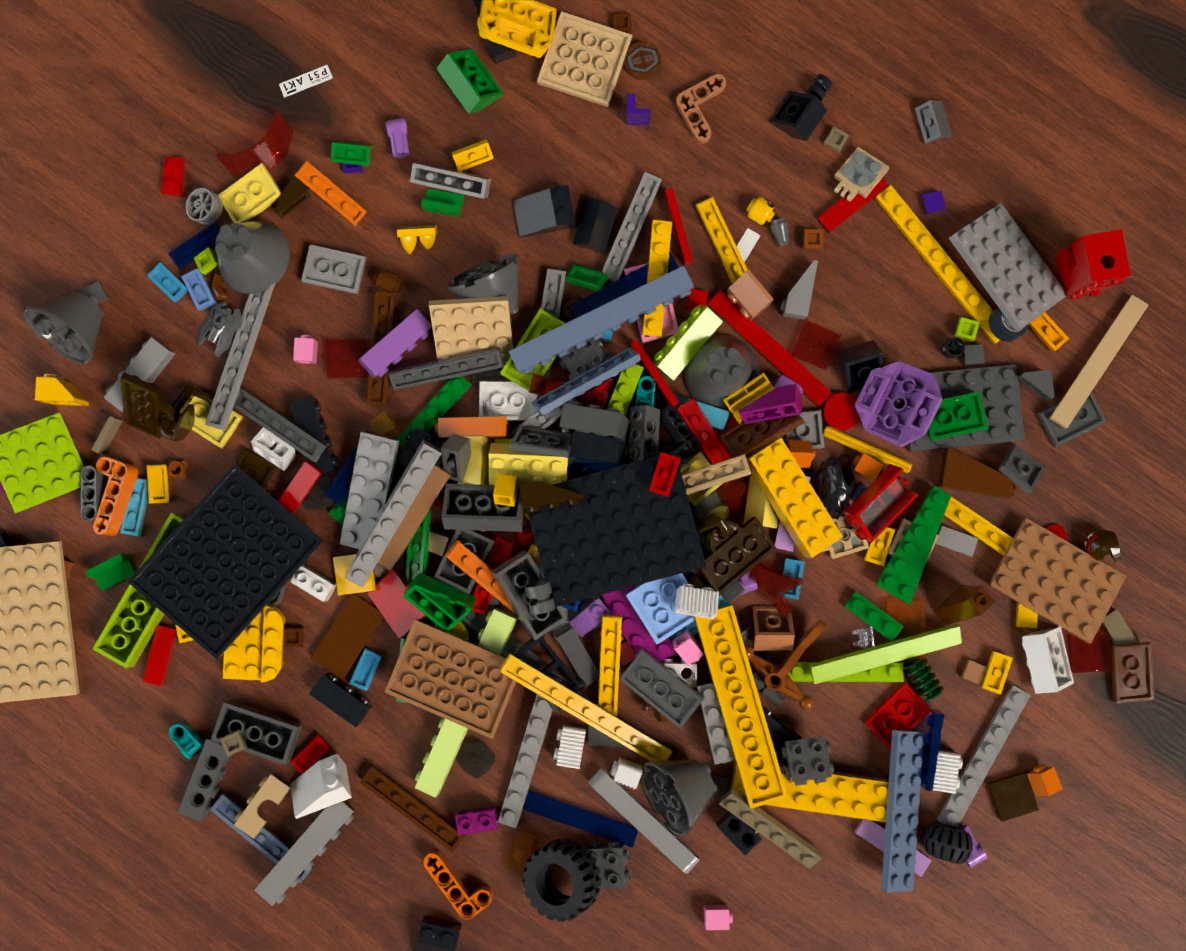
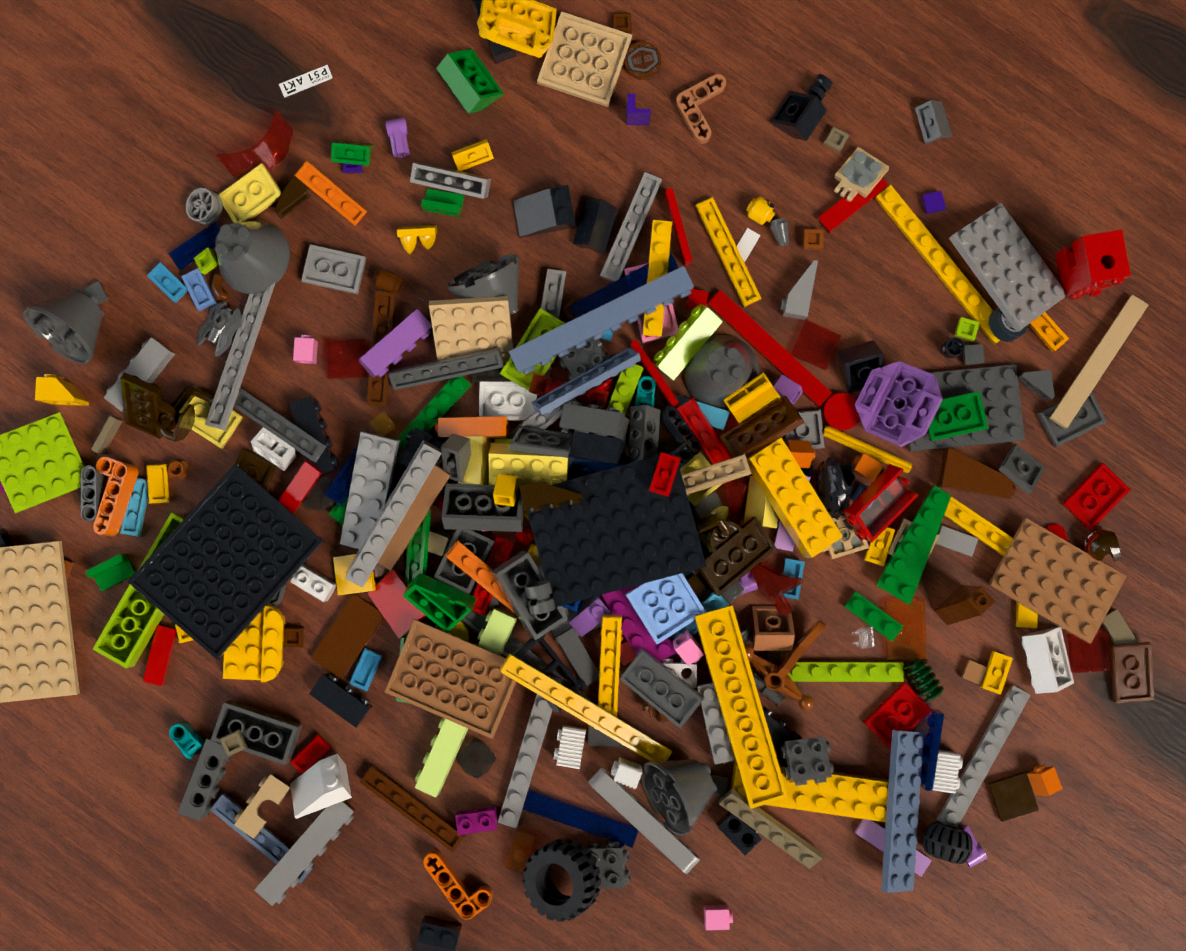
red plate [161,157,185,197] -> none
green tile [565,264,608,292] -> none
white brick [674,584,719,619] -> none
nougat slope [727,269,774,321] -> none
magenta slope [739,384,802,425] -> none
lime tile [809,624,962,684] -> none
none -> red tile [1061,463,1131,530]

